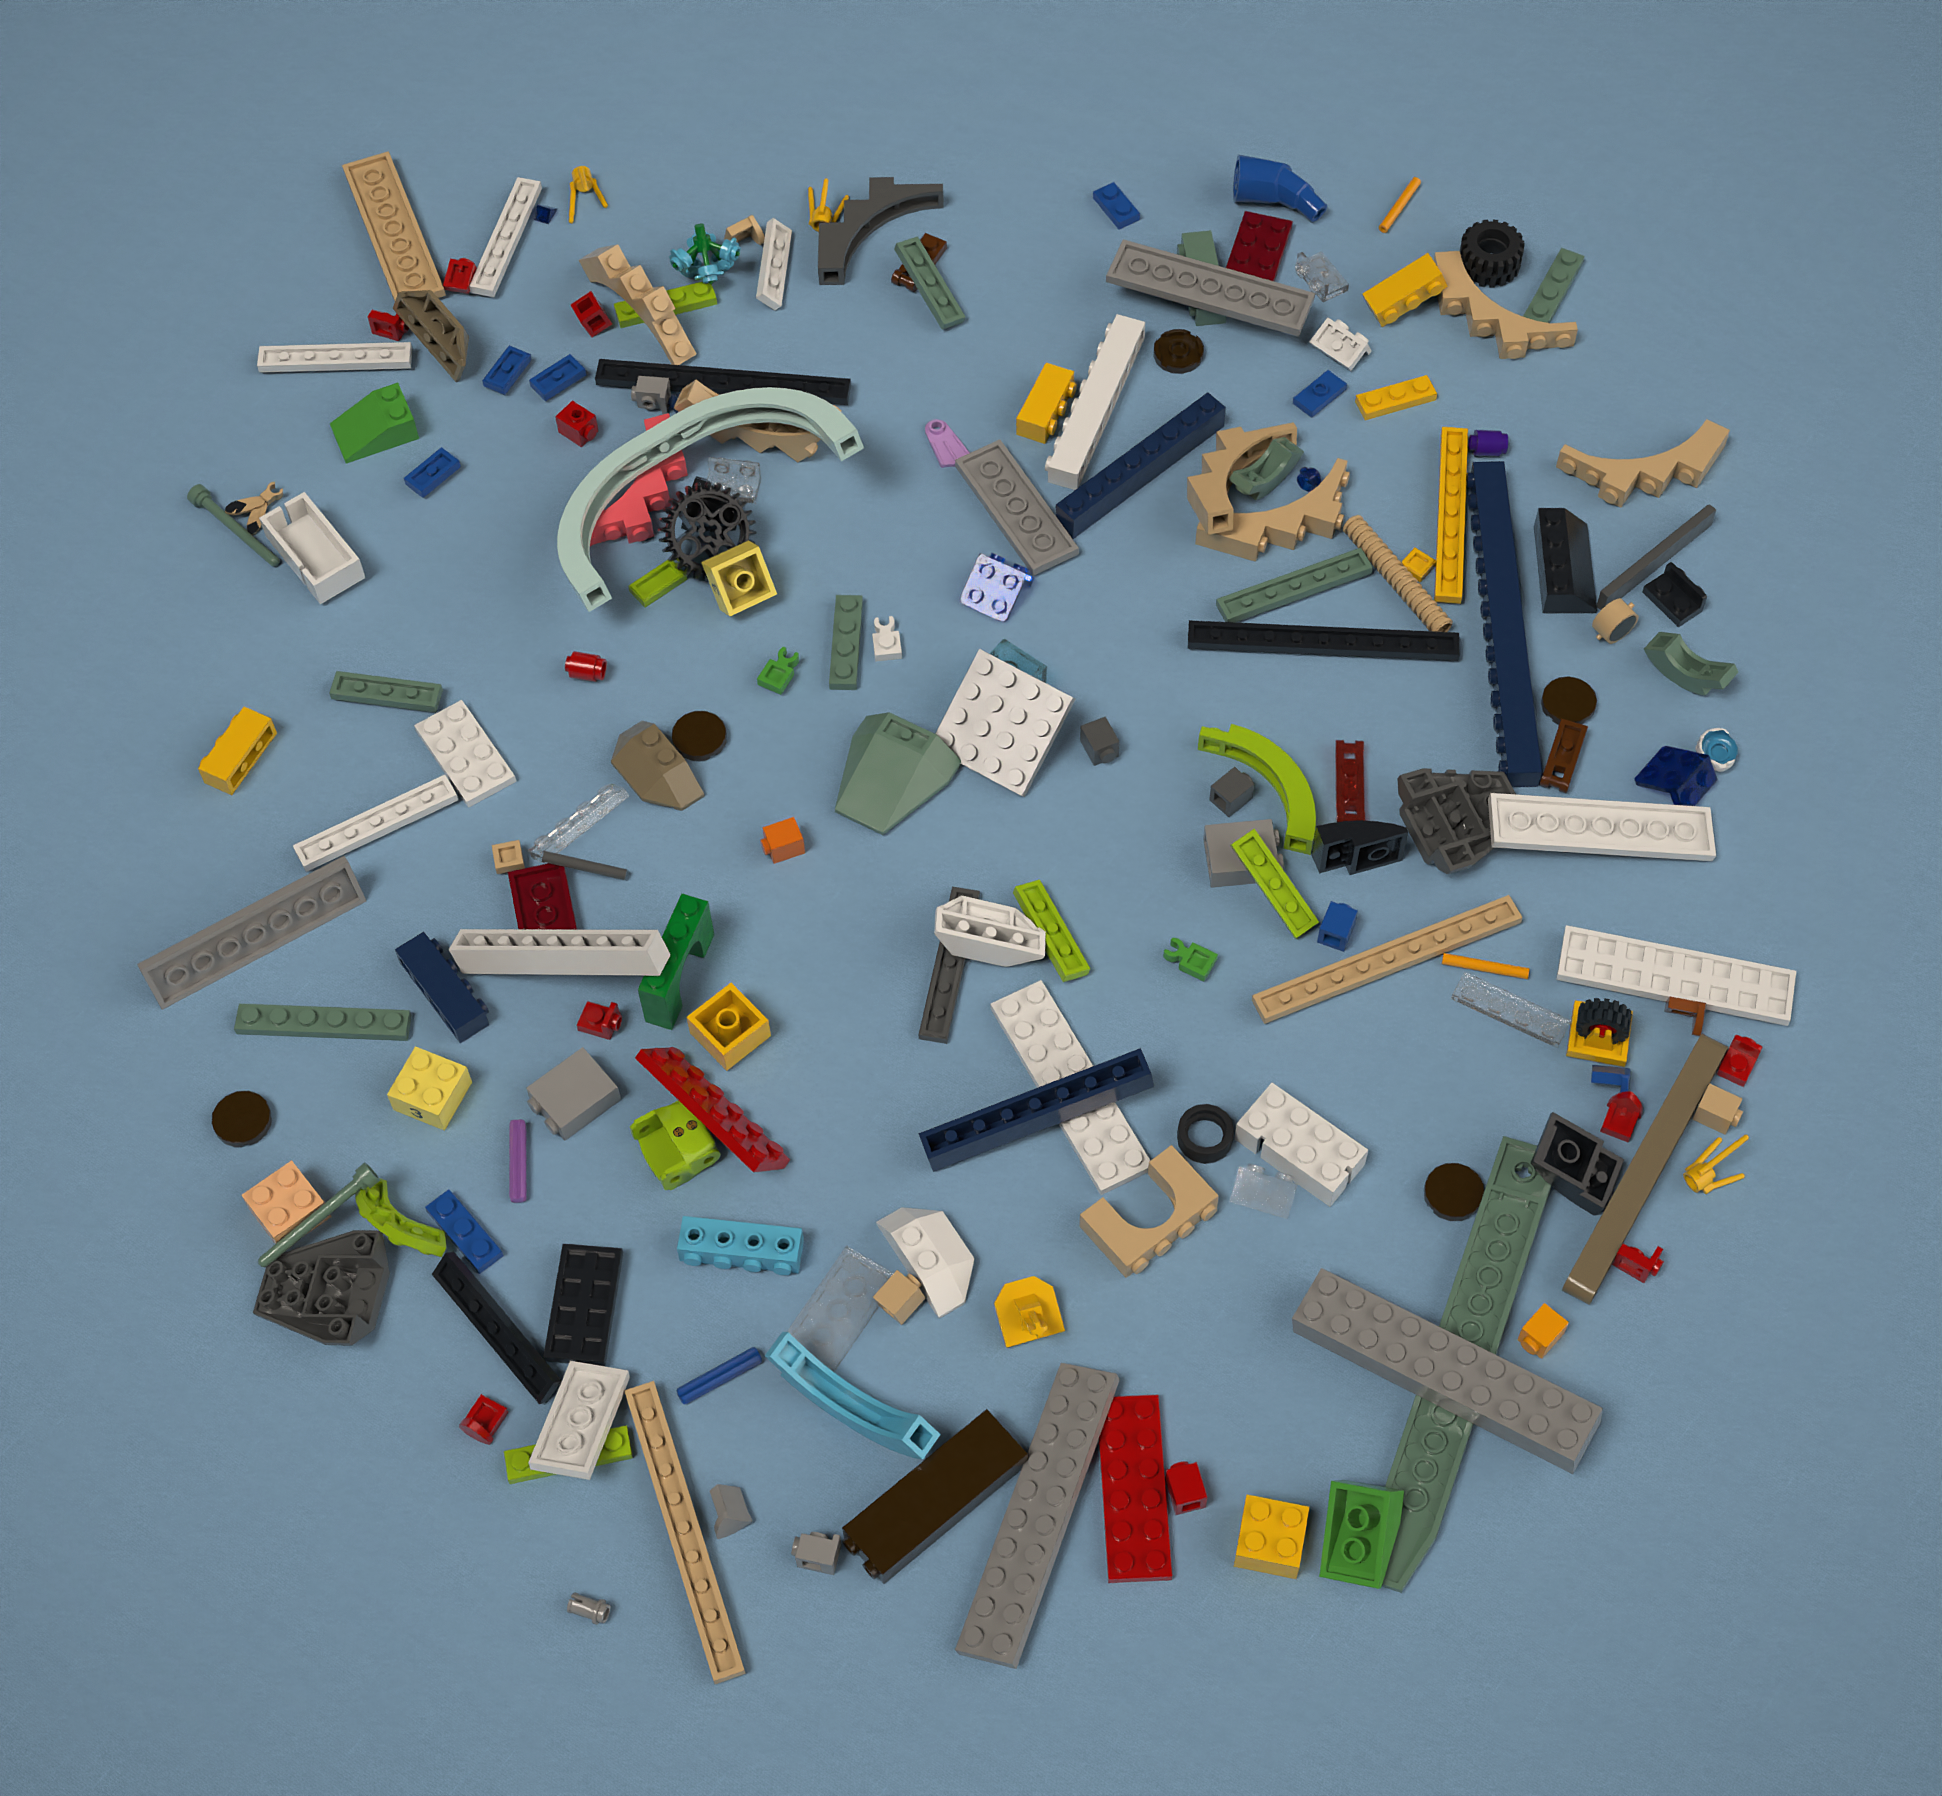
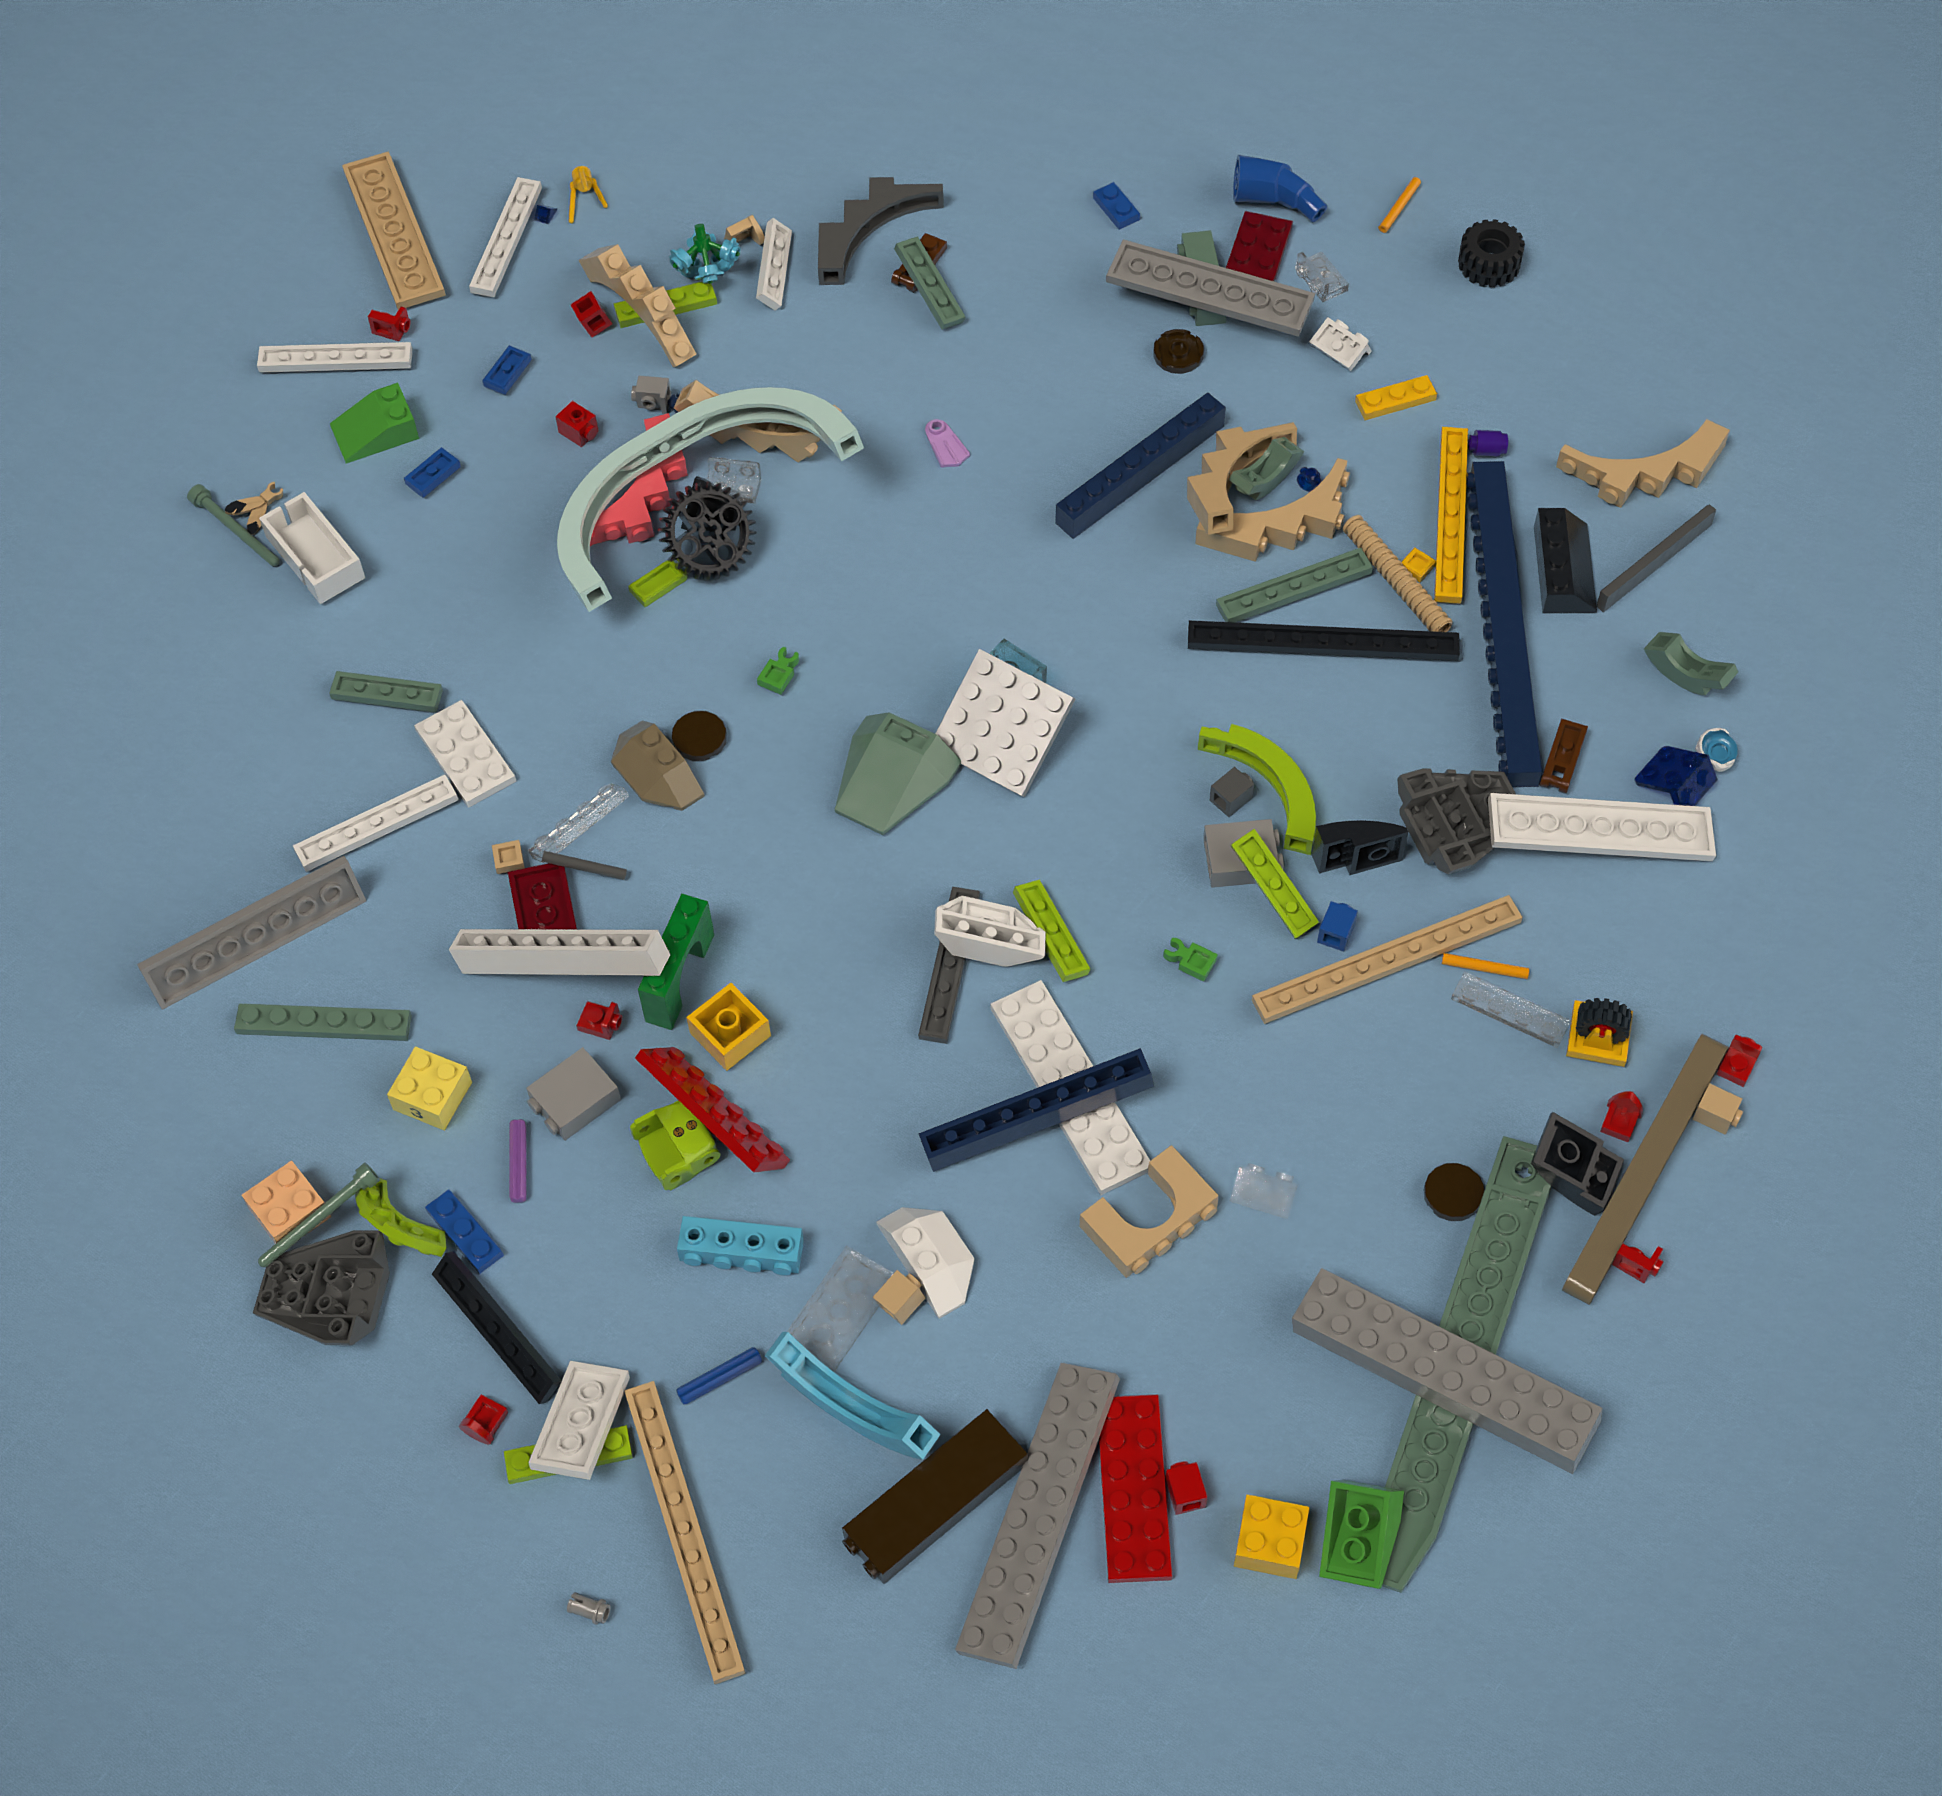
yellow brick [198,706,277,795] -> none
dark brown tile [212,1091,272,1147] -> none
dark tan wedge [393,290,469,382] -> none
dark blue brick [395,931,489,1044] -> none
red bracket [443,258,477,294] -> none
blue plate [529,354,586,401] -> none
black plate [543,1244,623,1366] -> none
red brick [565,651,607,682] -> none
black plate [595,359,851,405] -> none
light yellow brick [701,540,777,616] -> none
light grey tile [710,1484,752,1539] -> none
orange brick [760,817,805,864] -> none
light grey brick [791,1532,842,1575] -> none
yellow plant [808,178,849,232] -> none
sand green plate [829,595,863,690] -> none
white plate [872,616,902,662] -> none
light grey plate [955,439,1079,576] -> none
clear blue bracket [960,553,1034,622] -> none
yellow piece [994,1276,1065,1348] -> none
yellow brick [1016,363,1077,444] -> none
white brick [1045,314,1145,490] -> none
dark grey brick [1080,716,1119,766] -> none
black tyre [1177,1104,1234,1164] -> none
white piece [1234,1083,1368,1207] -> none
blue plate [1293,370,1347,418] -> none
clear red plate [1335,740,1365,822] -> none
yellow brick [1362,253,1448,327] -> none
tan arch [1433,251,1578,359] -> none
light orange brick [1517,1303,1569,1359] -> none
sand green plate [1523,247,1585,323] -> none
dark brown tile [1541,676,1597,725] -> none
white plate [1556,925,1796,1026] -> none
blue tile [1591,1065,1631,1093] -> none
tan piece [1592,598,1639,644] -> none
black bracket [1642,562,1707,627] -> none
dark orange tile [1664,996,1706,1036] -> none
yellow plant [1683,1135,1749,1194] -> none

